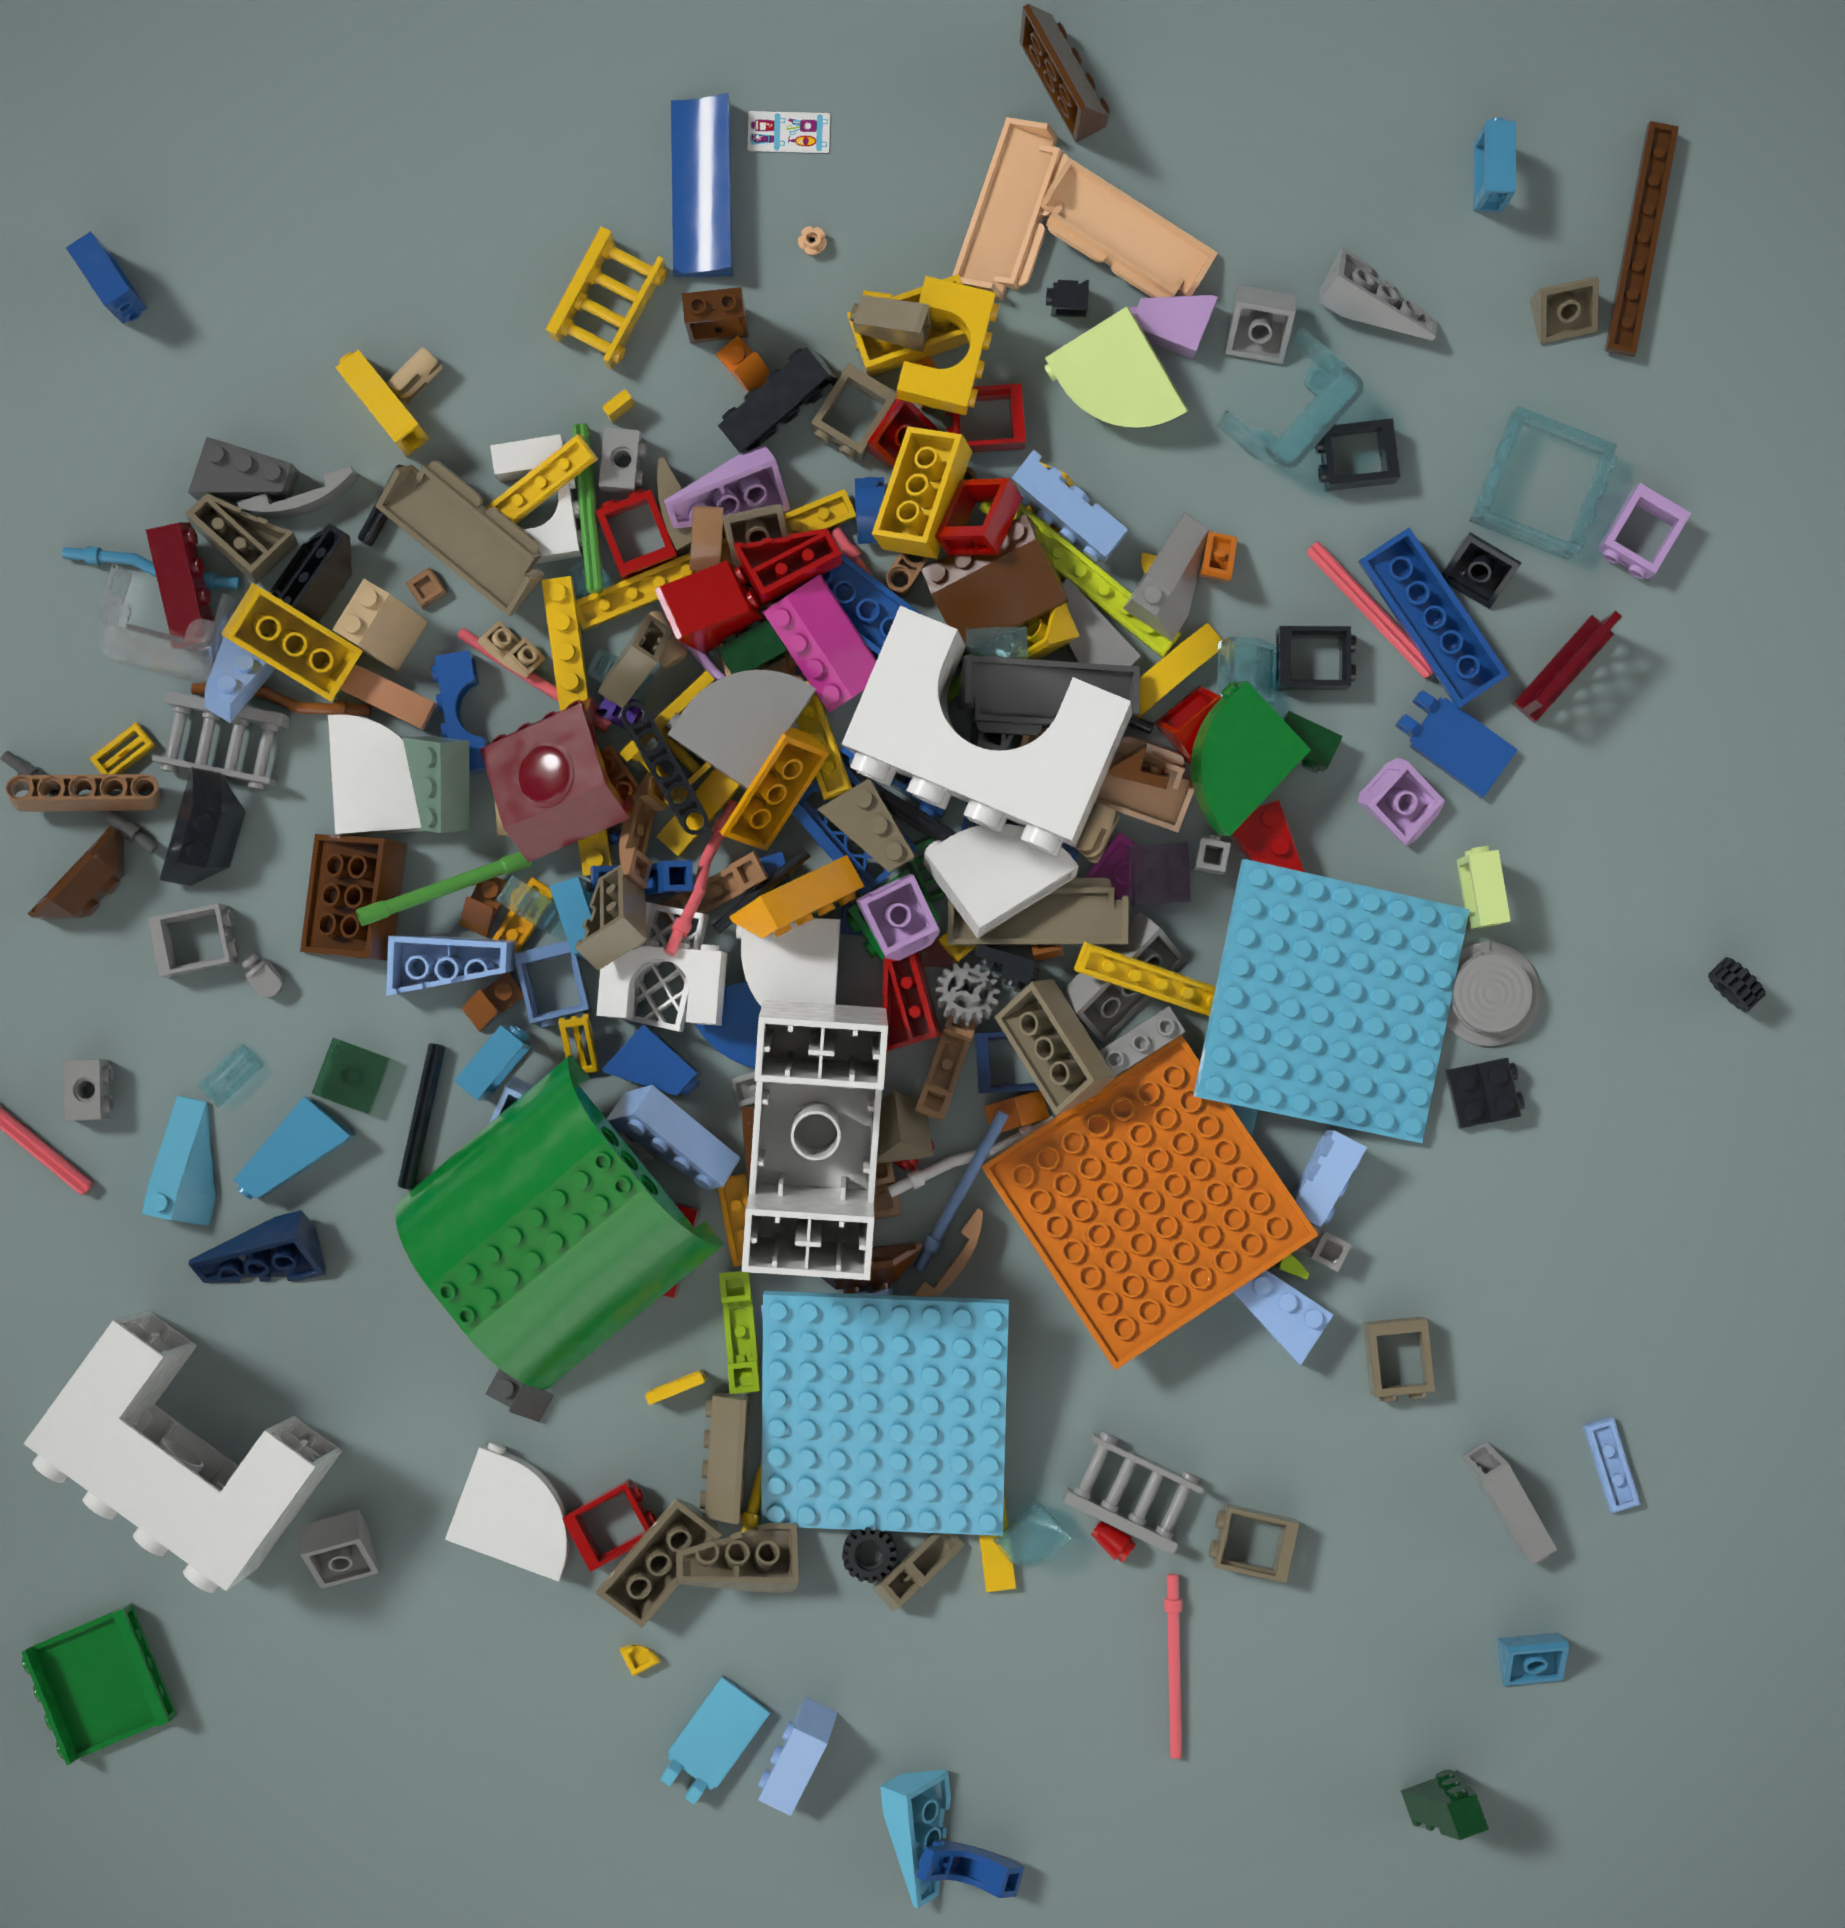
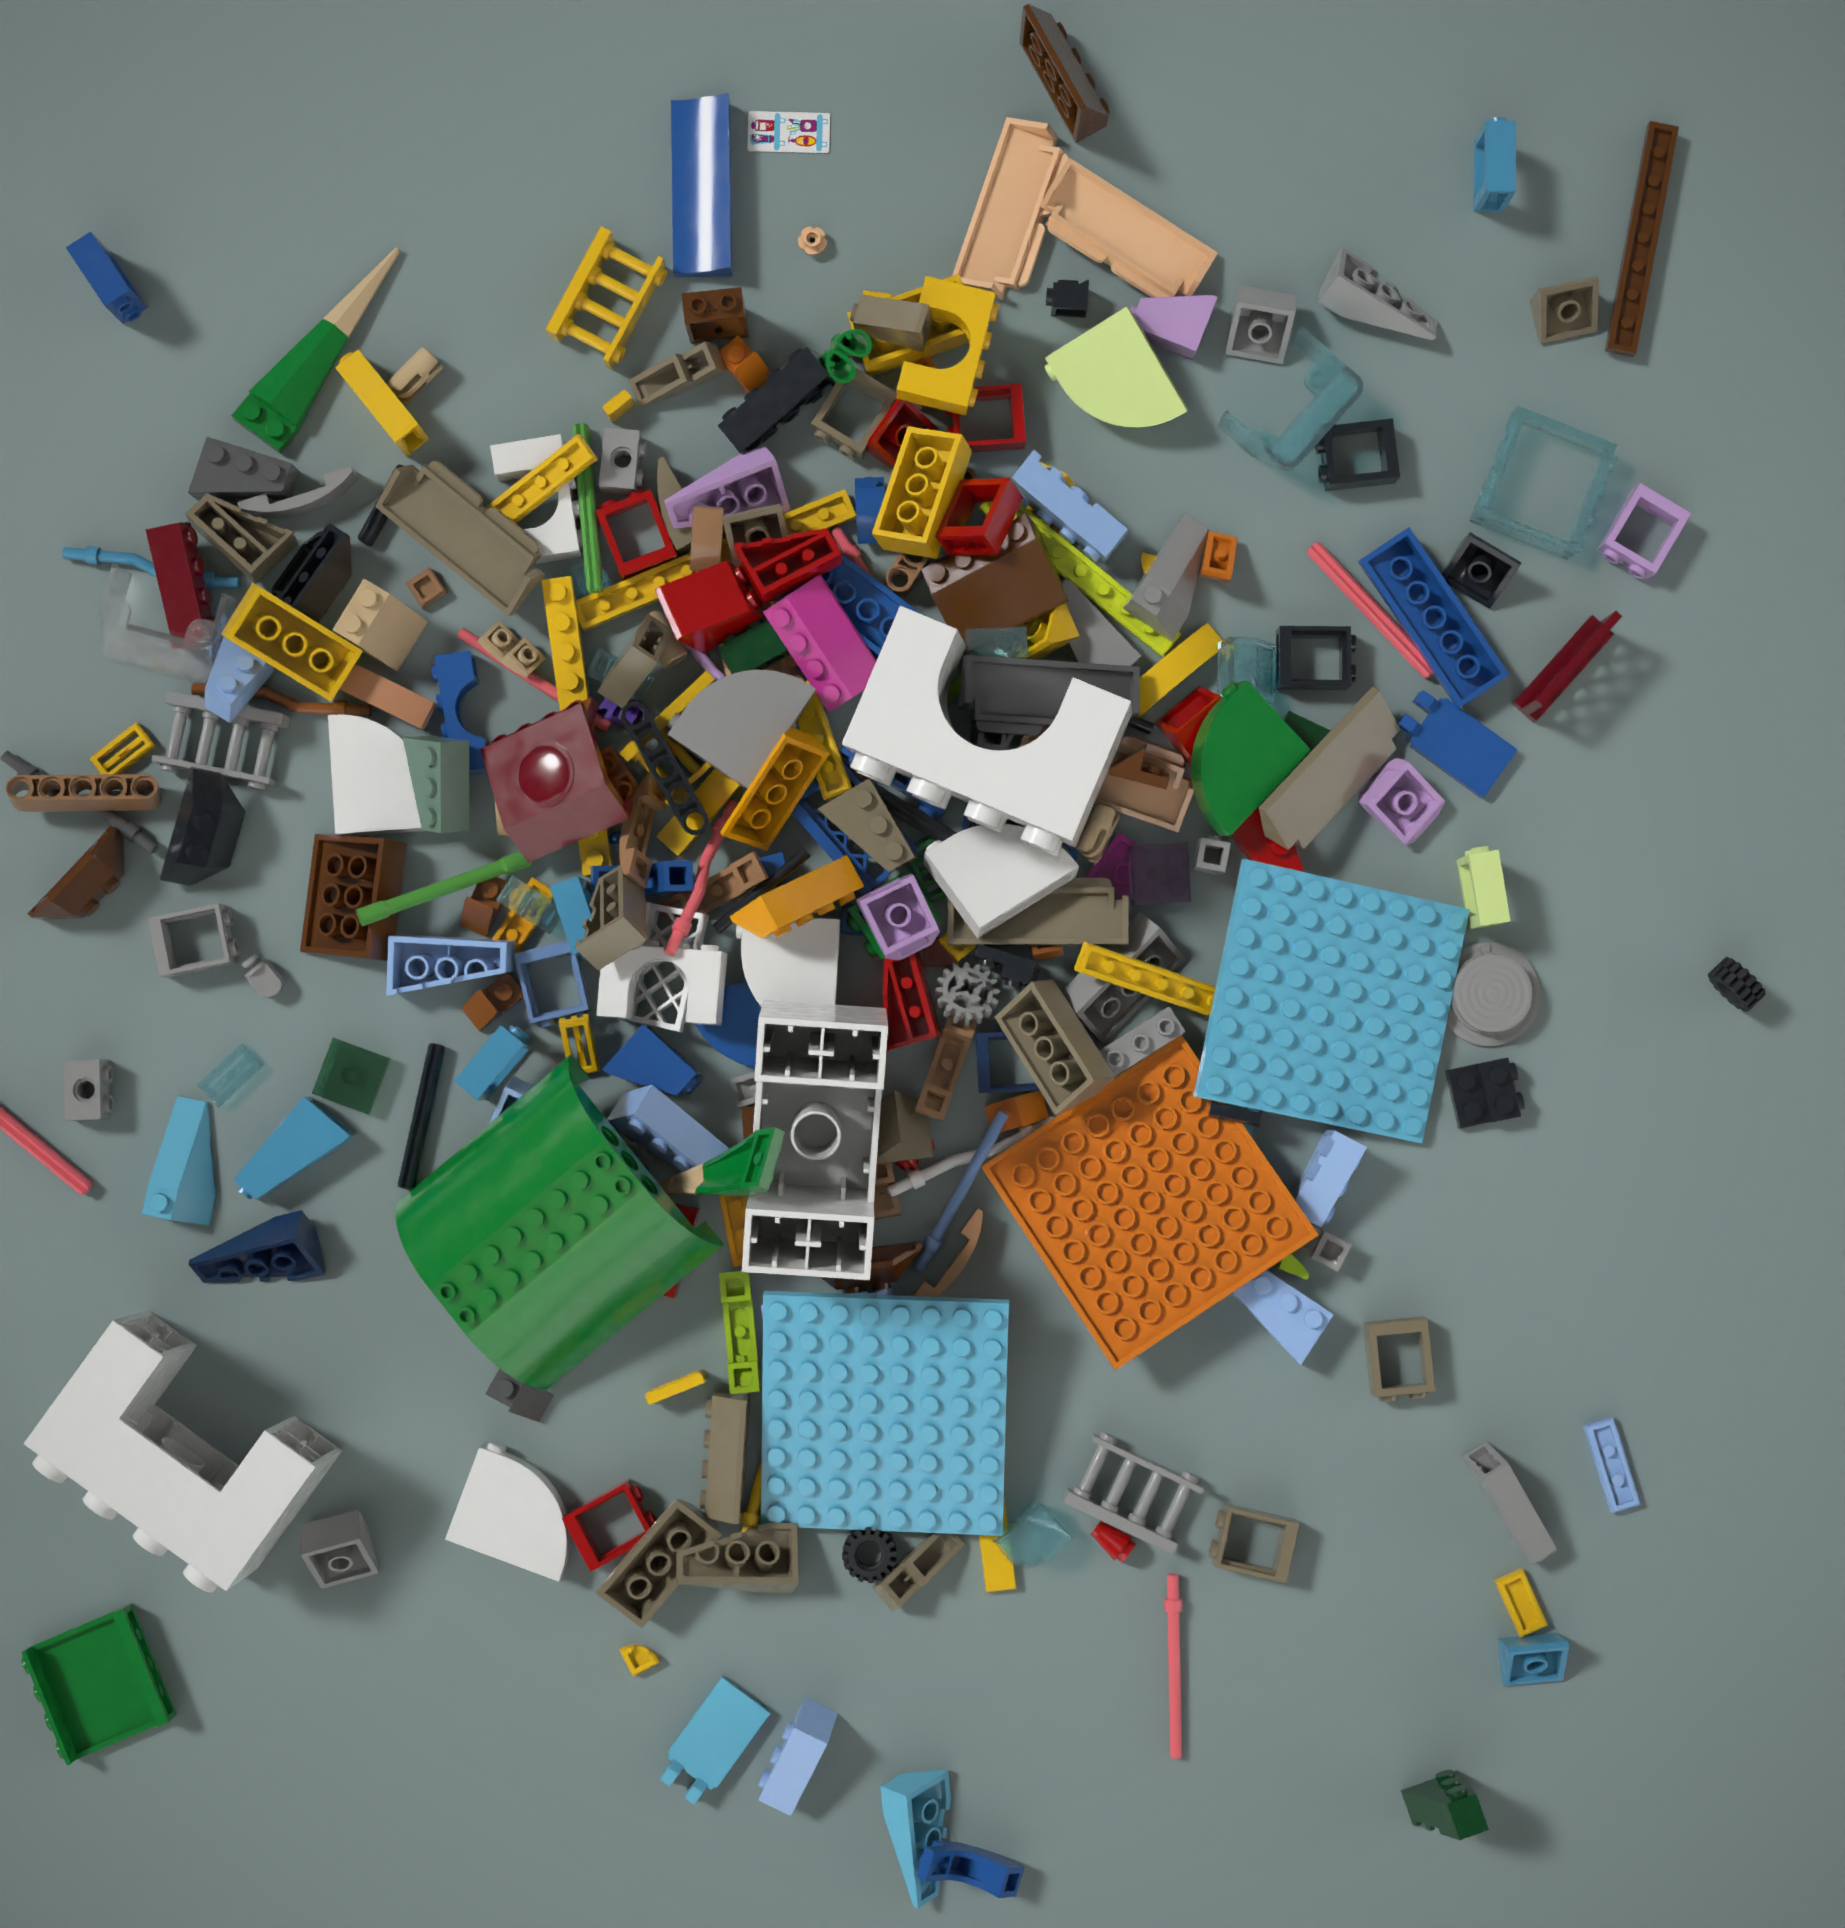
none -> green plate [231,247,399,454]
none -> dark tan slope [628,341,727,408]
none -> green plate [658,1127,785,1196]
none -> green piece [821,329,872,383]
none -> black piece [1208,1101,1262,1127]
none -> dark tan slope [1259,687,1401,850]
none -> yellow tile [1494,1568,1548,1638]

